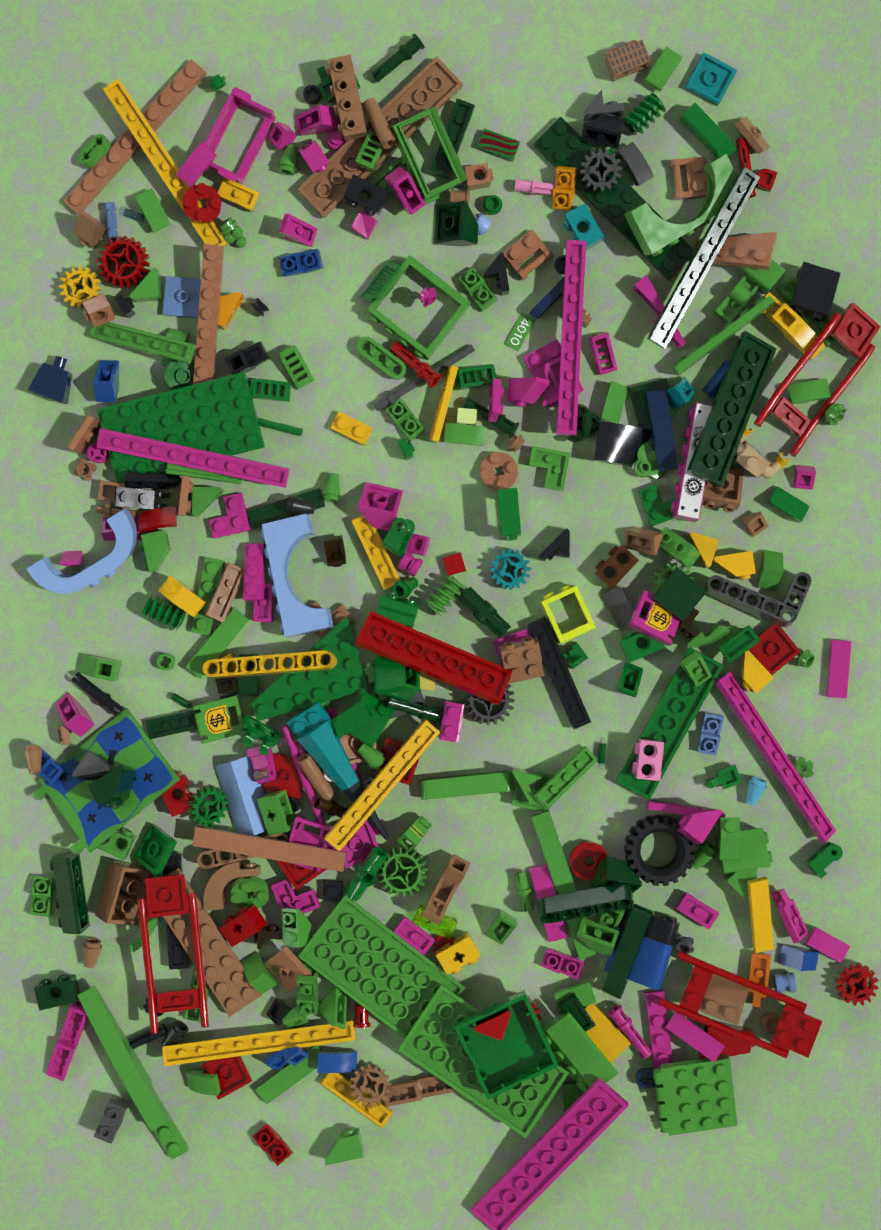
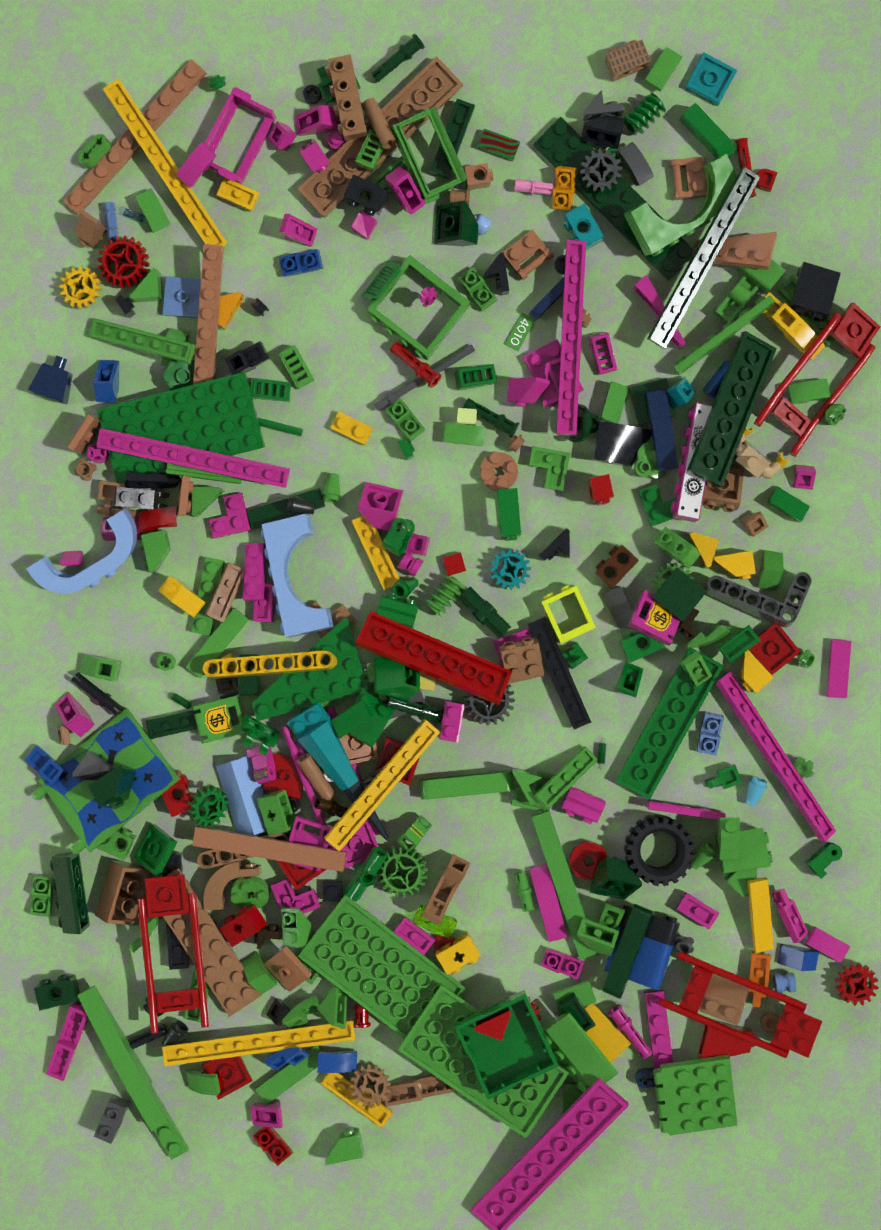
medium nougat cone [23,745,42,774] -> none
nougat brick [82,294,115,328] -> none
medium nougat cone [83,938,102,968] -> none
green piece [142,595,186,631] -> none
red plate [182,183,222,224] -> none
bright green piece [219,217,247,248] -> none
bright green cone [278,144,298,176] -> none
bright green slope [296,975,318,1015] -> none
dark brown bracket [323,535,346,567] -> none
bright green plate [357,336,407,380] -> none
bright green cone [357,743,386,770] -> none
yellow tile [429,365,458,443] -> none
green plate [483,195,502,215] -> none
bright green slope [486,909,517,944] -> none
dark pink plate [488,379,504,422] -> none
dark green beam [538,883,634,924] -> none
medium nougat slope [625,526,662,555] -> none
bright pink brick [632,738,664,781] -> none
dark pink tile [666,1012,725,1063] -> none
dark pink slope [677,809,723,844] -> none
medium nougat plate [735,117,770,154] -> none
none -> dark pink slope [250,1101,283,1128]
none -> dark pink brick [561,786,606,824]
none -> red brick [587,474,614,506]

